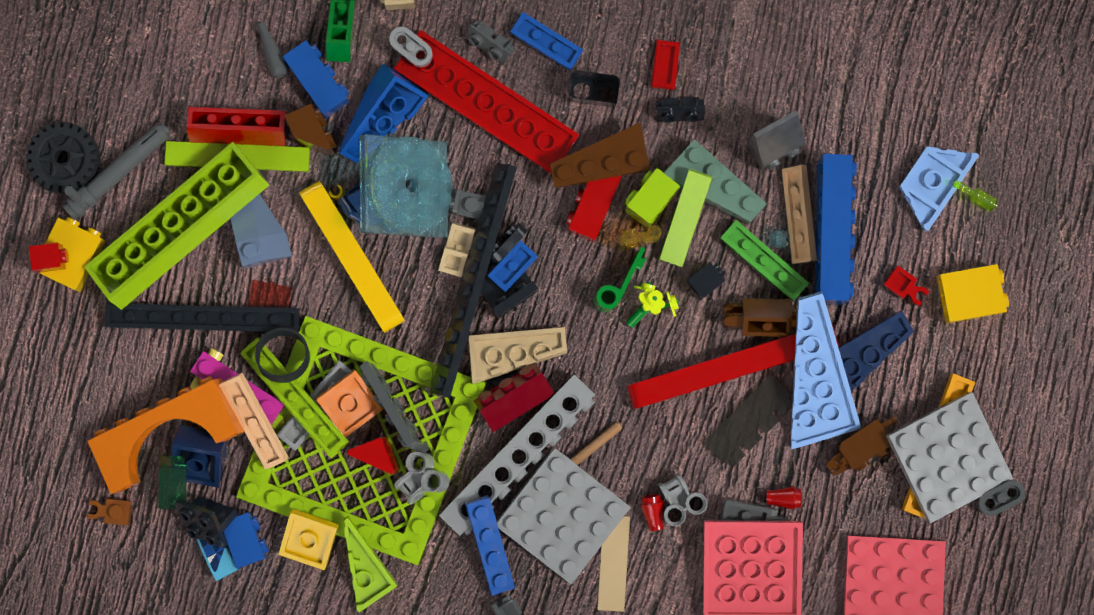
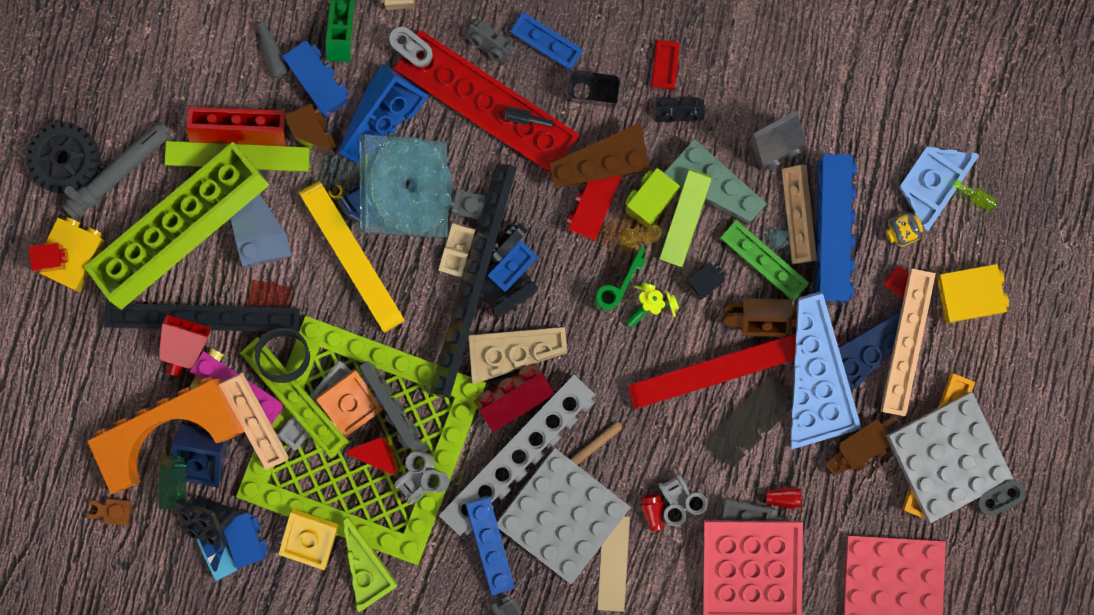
none -> torso [159,315,211,376]
none -> black axle [504,106,554,127]
none -> light nougat plate [880,268,936,416]
none -> head [885,212,923,247]

